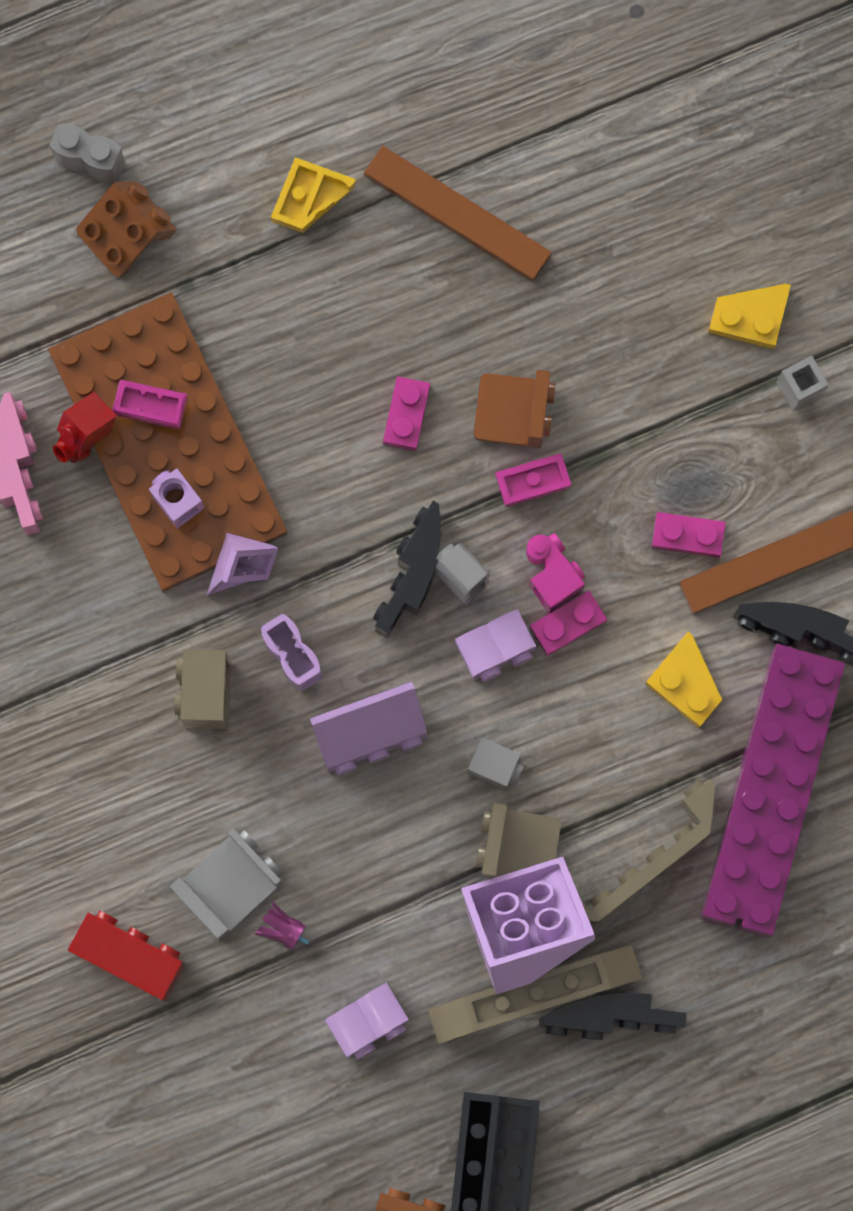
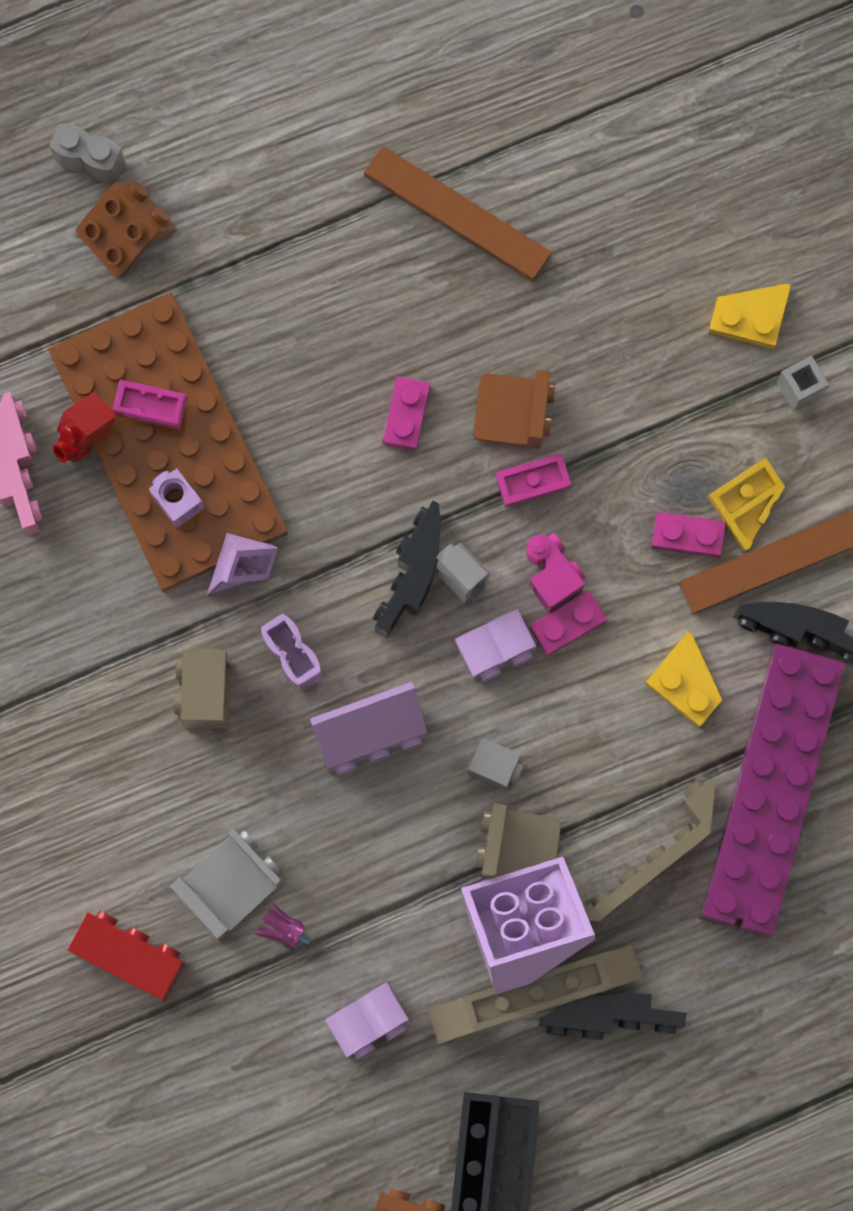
yellow wing [271,157,356,233] -> none
none -> yellow wing [707,458,785,551]

